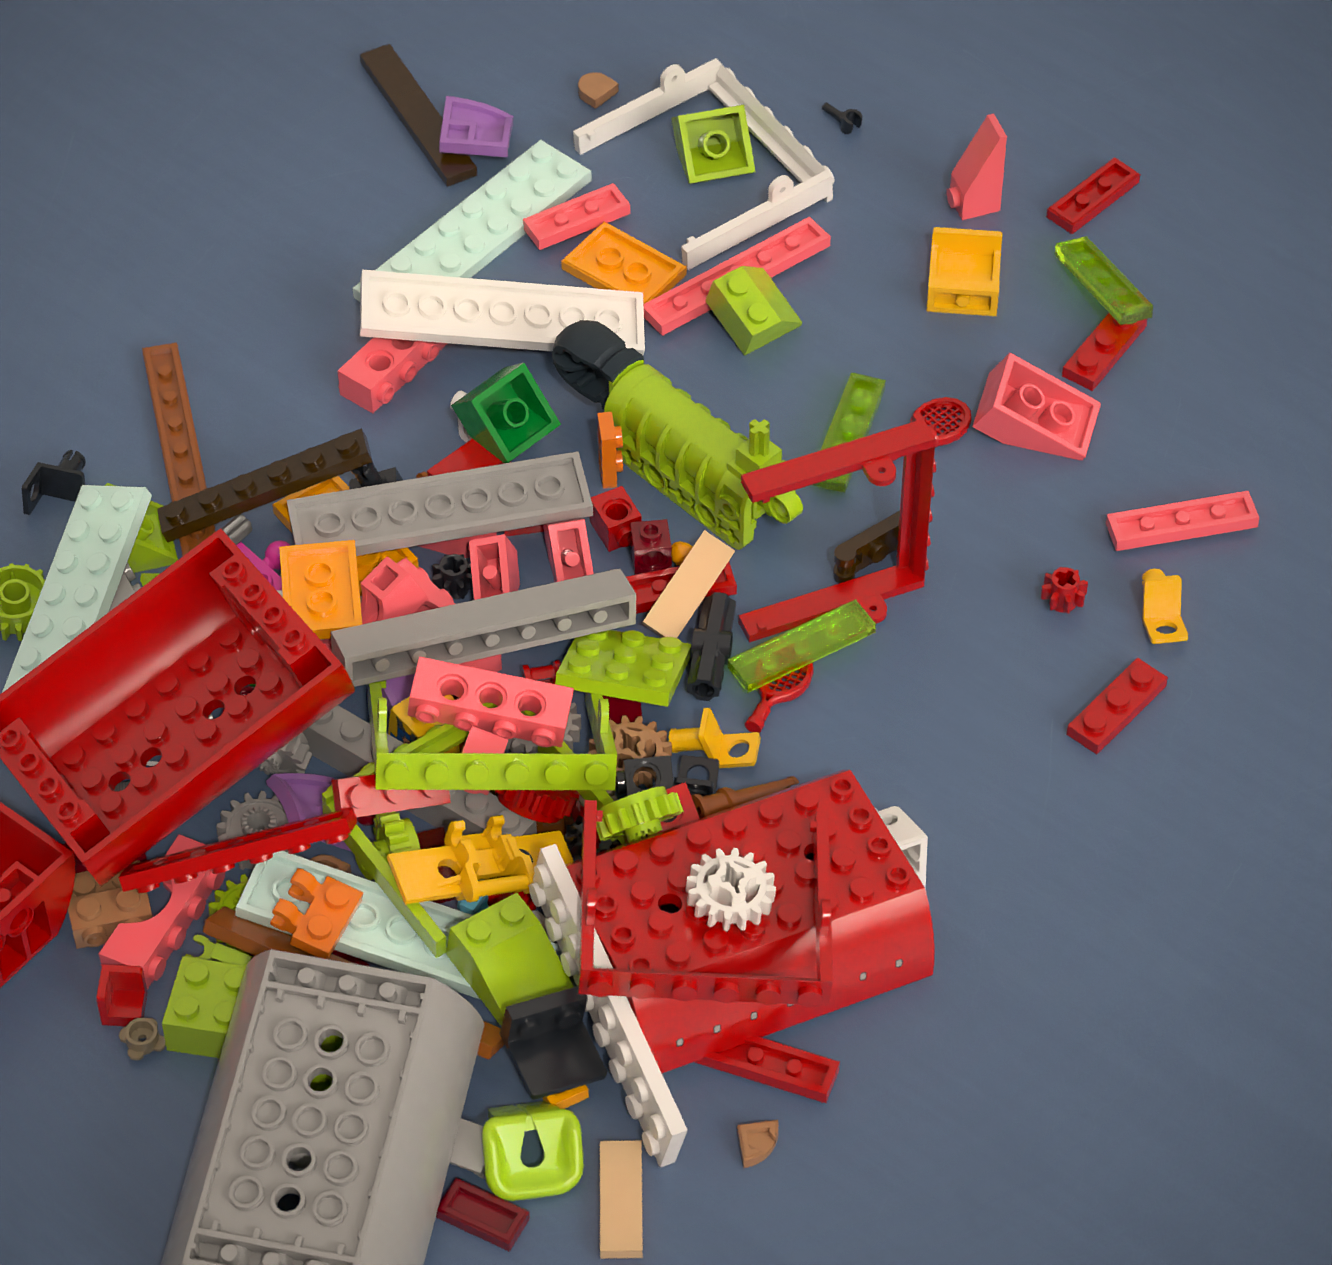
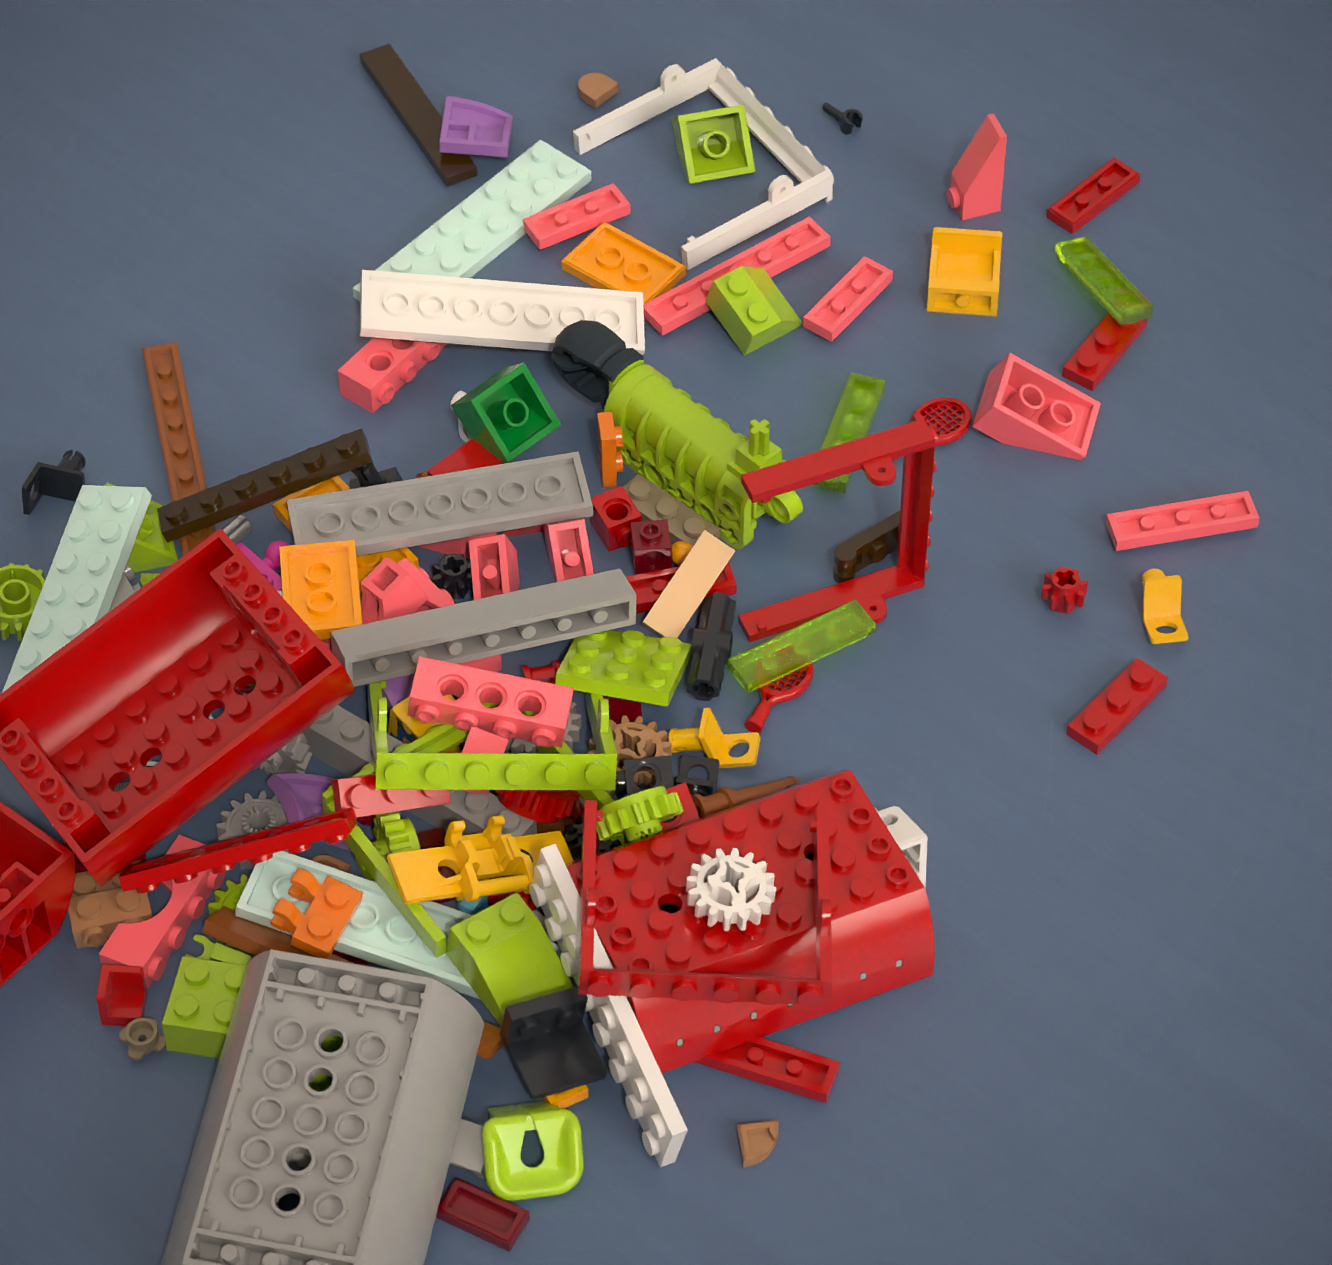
tan tile [600,1141,643,1259] -> none
none -> dark tan plate [623,473,721,546]
none -> coral plate [803,256,893,342]

